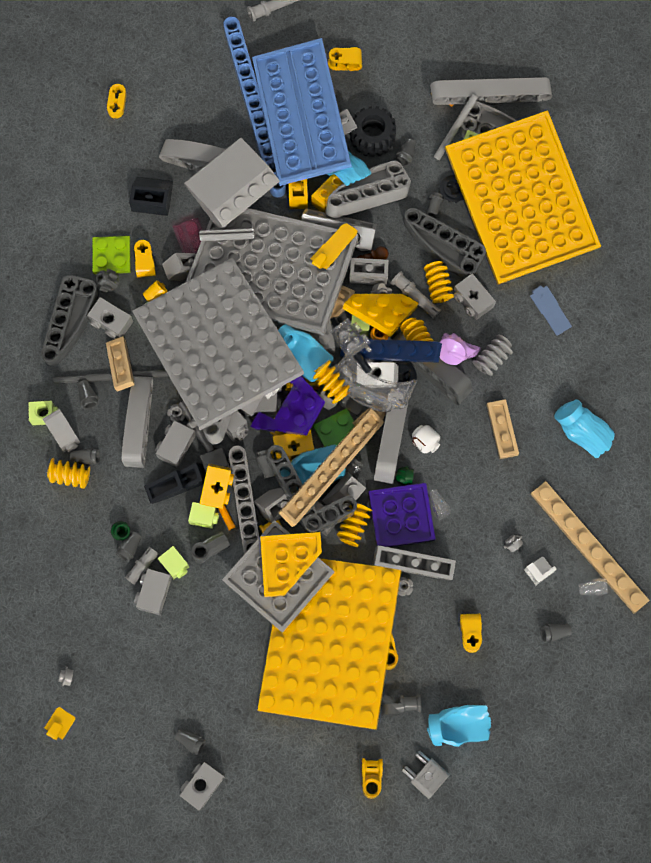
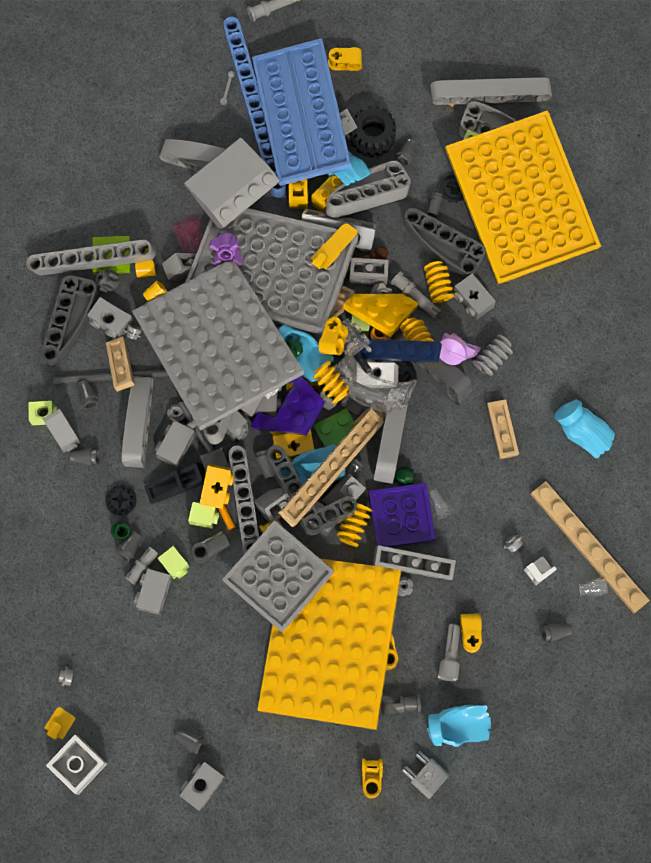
yellow piece [47,458,90,489] -> none
yellow beam [107,84,126,118] -> none
black slope [129,177,173,216] -> none
light grey axle [199,228,255,241] -> none
yellow plate [260,532,322,597] -> none
white head [412,425,440,453] -> none
light grey bar [434,94,479,161] -> none
sand blue piece [530,285,572,336] -> none
none -> light grey beam [26,240,156,276]
none -> white brick [46,735,107,795]
none -> black gear [105,485,137,516]
none -> light grey plate [124,324,142,340]
none -> medium lavender brick [209,233,242,266]
none -> light grey hinge [220,71,235,105]
none -> dark green plate [286,338,303,358]
none -> yellow piece [319,317,348,355]
none -> light grey piece [438,624,460,681]

